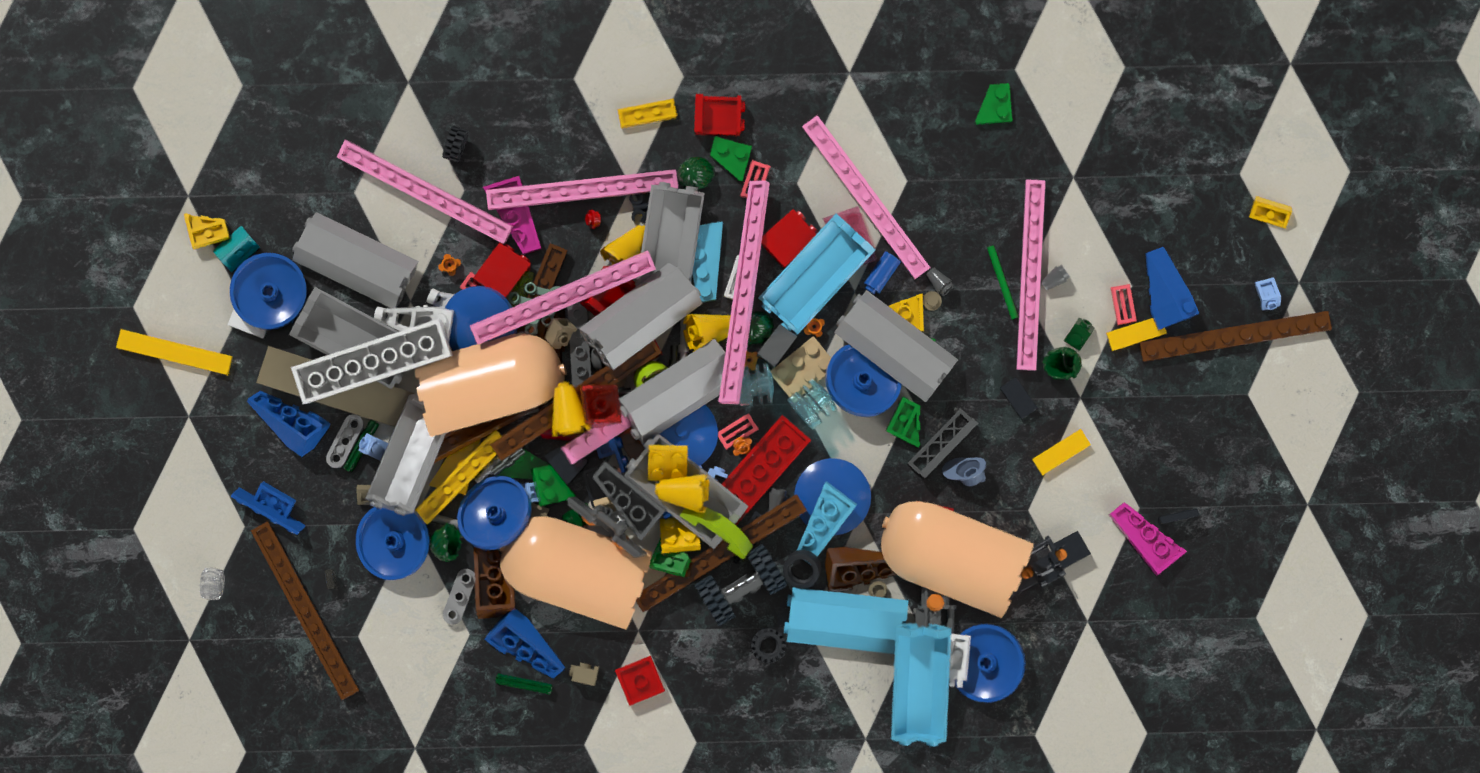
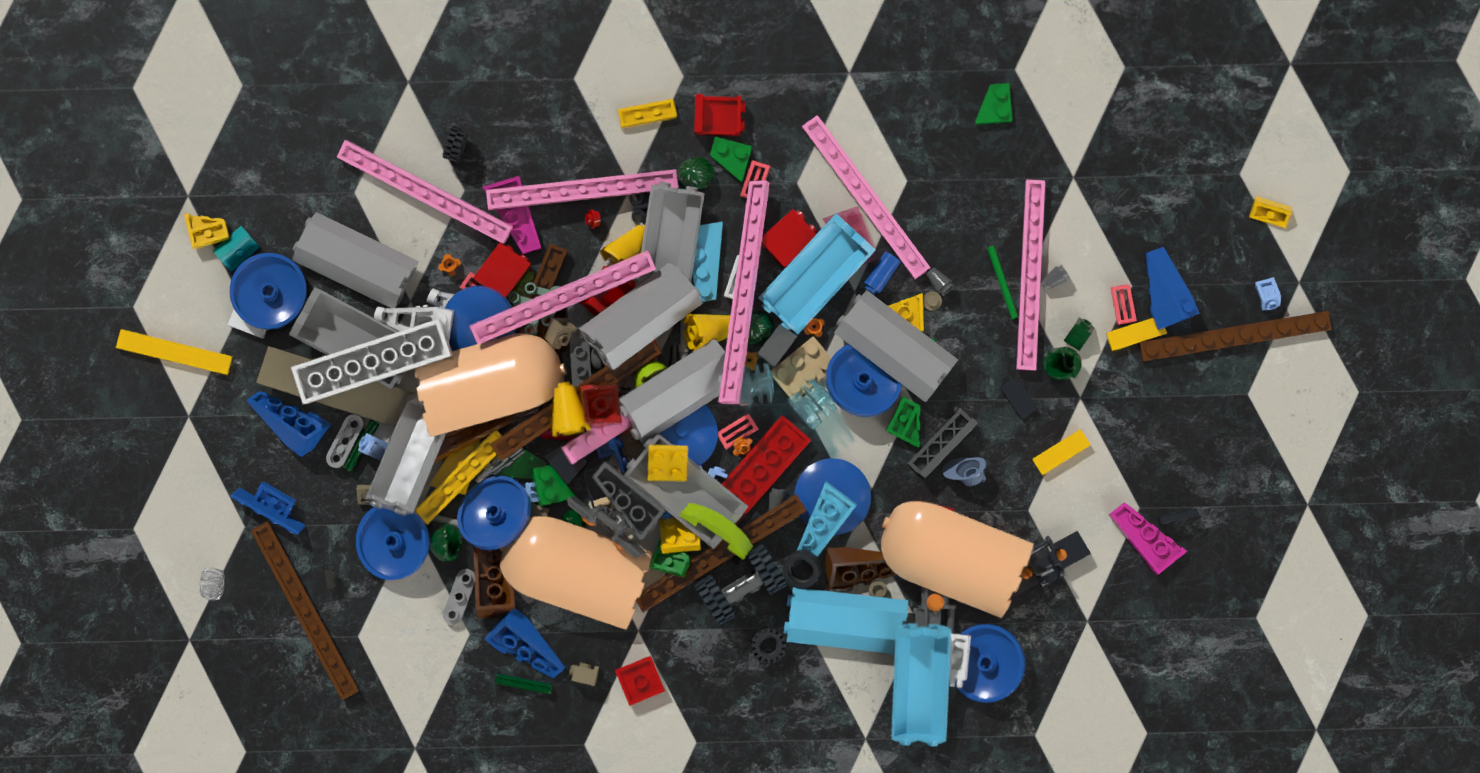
yellow cone [655,474,709,513] -> none

